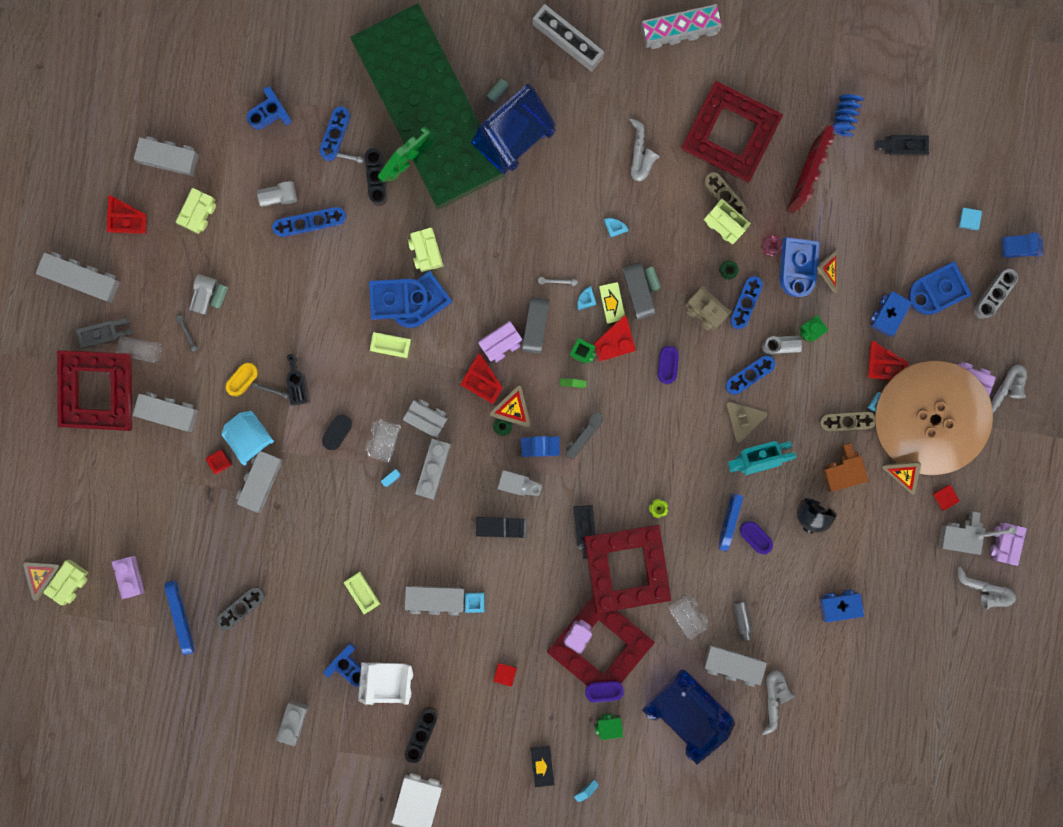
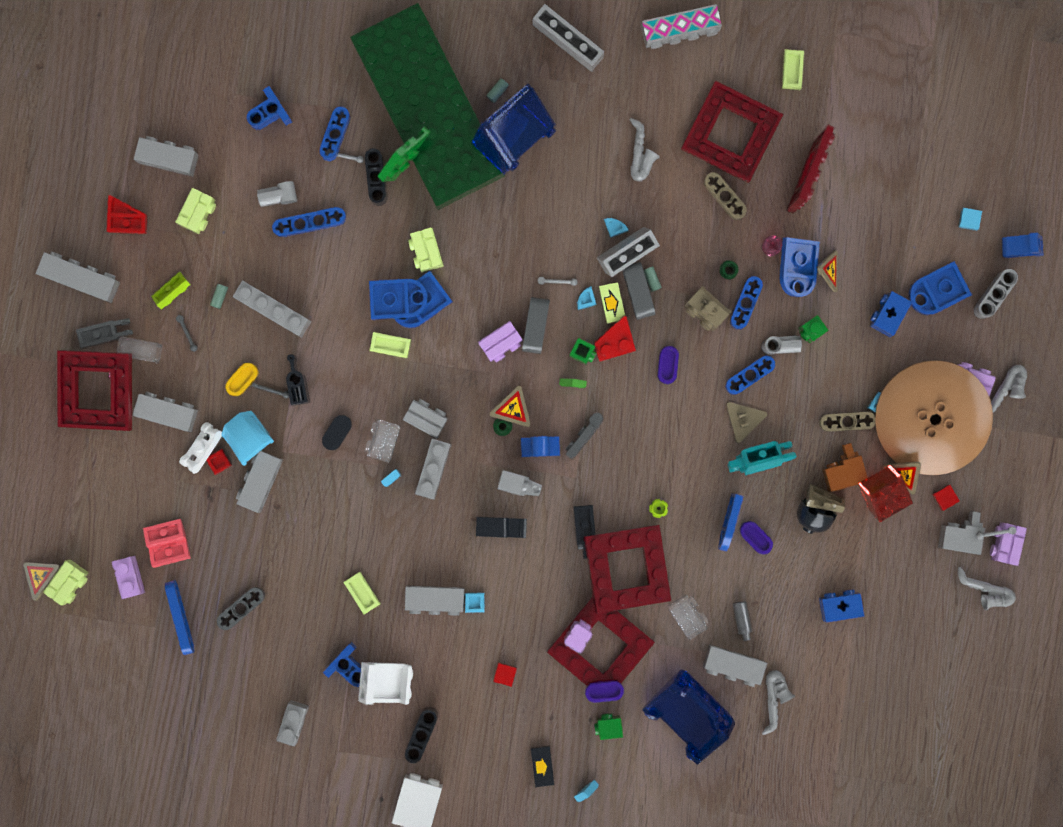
light grey piece [189,274,218,315] -> none
red wing [460,353,503,404] -> none
yellowish green brick [704,199,751,245] -> none
blue piece [831,94,864,137] -> none
red wing [867,341,908,380] -> none
black hinge [874,135,929,156] -> none
none -> coral slope [143,519,191,568]
none -> lime plate [151,272,190,310]
none -> white plate [179,422,222,474]
none -> light grey brick [233,280,311,338]
none -> light grey brick [597,227,660,277]
none -> yellowish green tile [782,49,804,90]
none -> dark tan wing [806,484,845,513]
none -> clear red brick [858,465,913,522]

